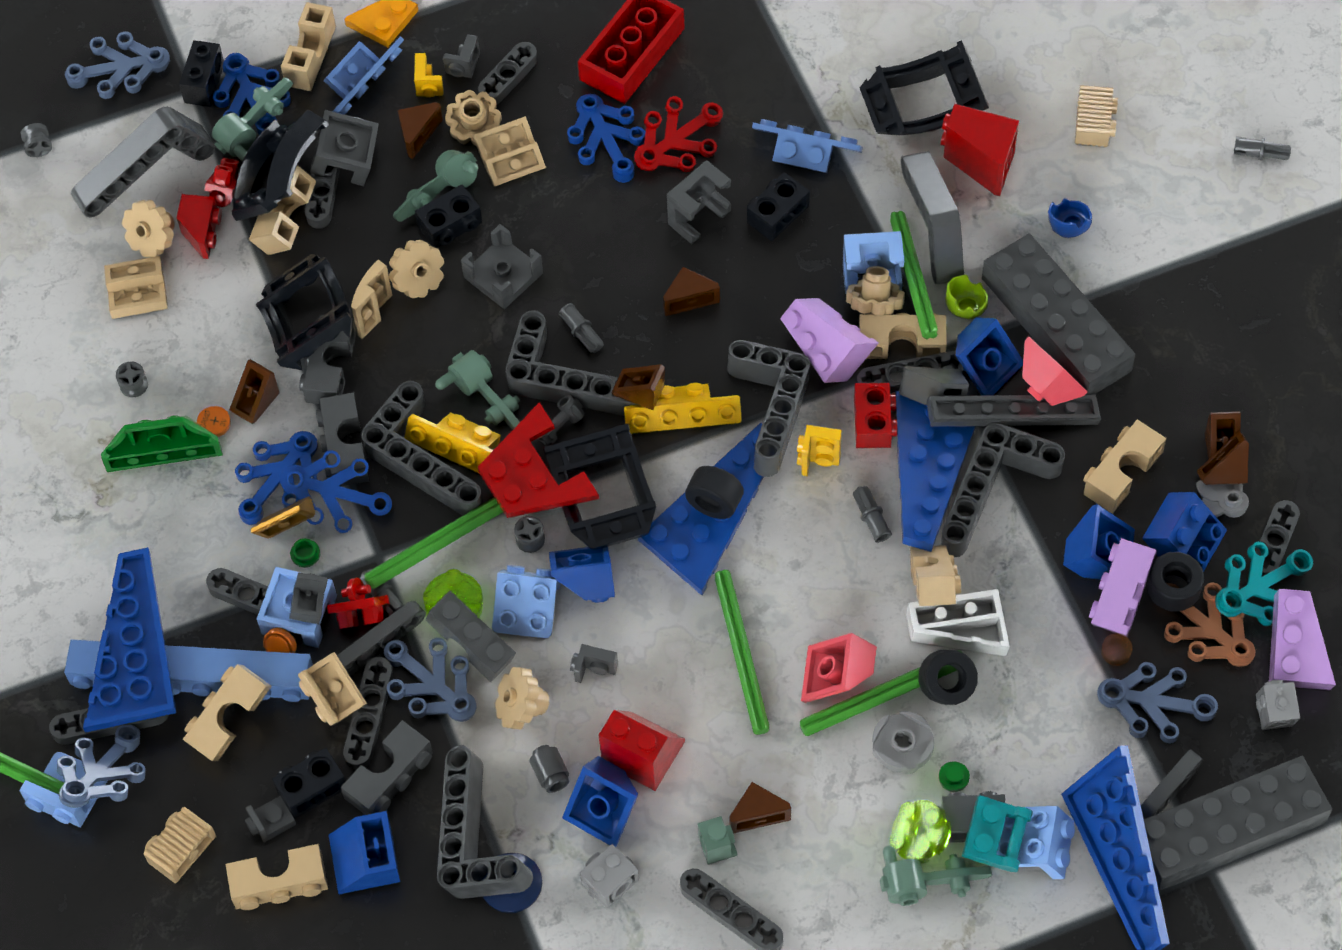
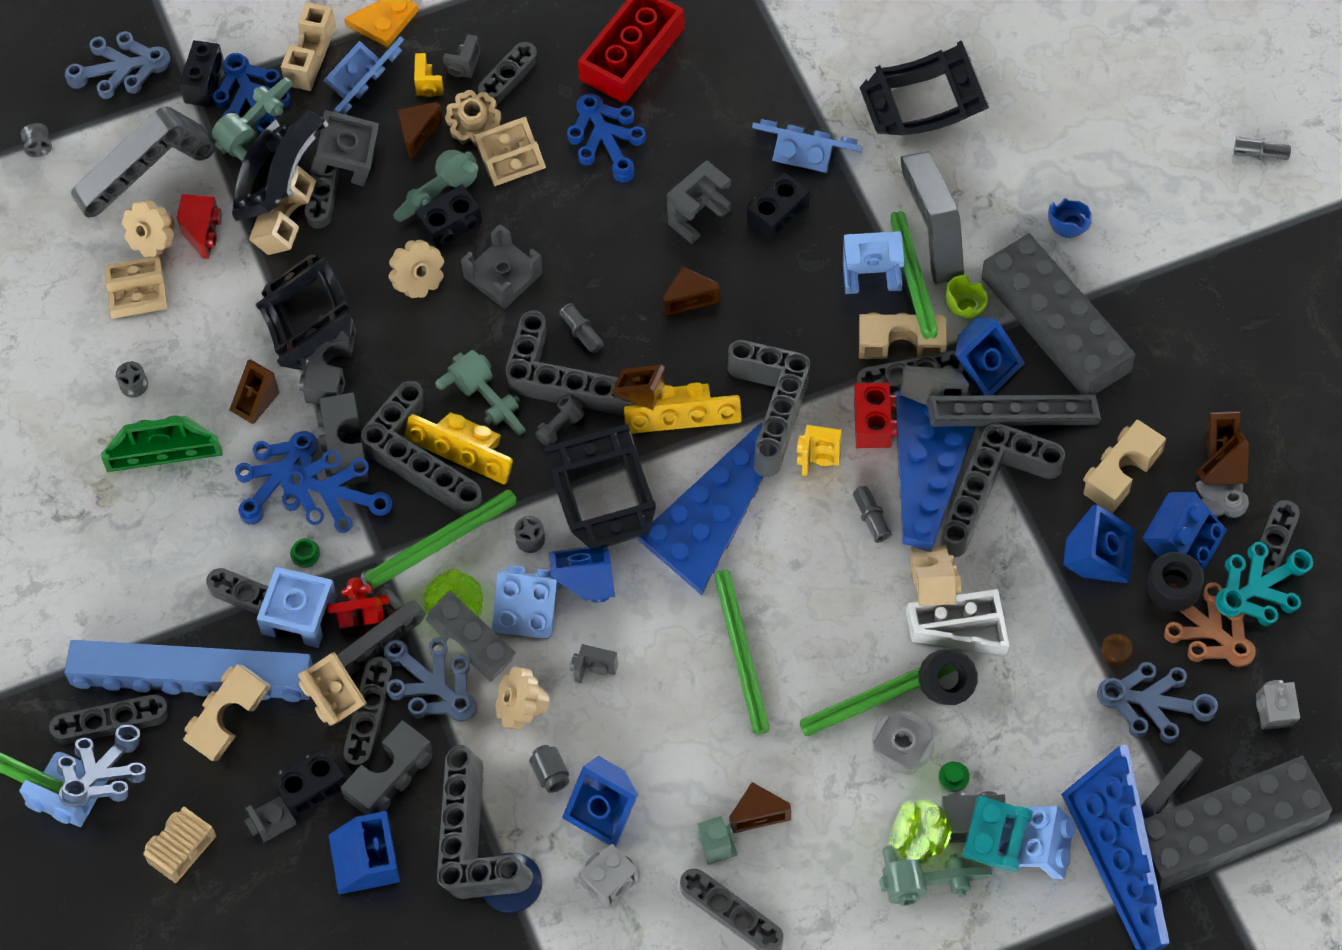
blue wing [83,547,176,733] -> none
orange piece [197,406,231,437] -> none
red hips [204,158,239,207] -> none
tan arch [226,844,328,910] -> none
pearl gold slope [251,496,316,539] -> none
orange piece [263,628,297,653] -> none
dark grey bracket [289,573,328,624] -> none
tan slope [351,260,393,339] -> none
red wing [478,402,599,518] -> none
red slope [598,710,685,791] -> none
red plant [634,96,723,172] -> none
black tyre [685,466,744,519] -> none
lavender wedge [780,298,879,383] -> none
coral slope [801,633,877,703] -> none
tan plant [846,266,905,316] -> none
red slope [940,104,1019,196] -> none
coral slope [1022,336,1088,406] -> none
tan brick [1075,85,1118,147] -> none
lavender wedge [1089,538,1157,637] -> none
lavender wedge [1269,589,1336,691] -> none

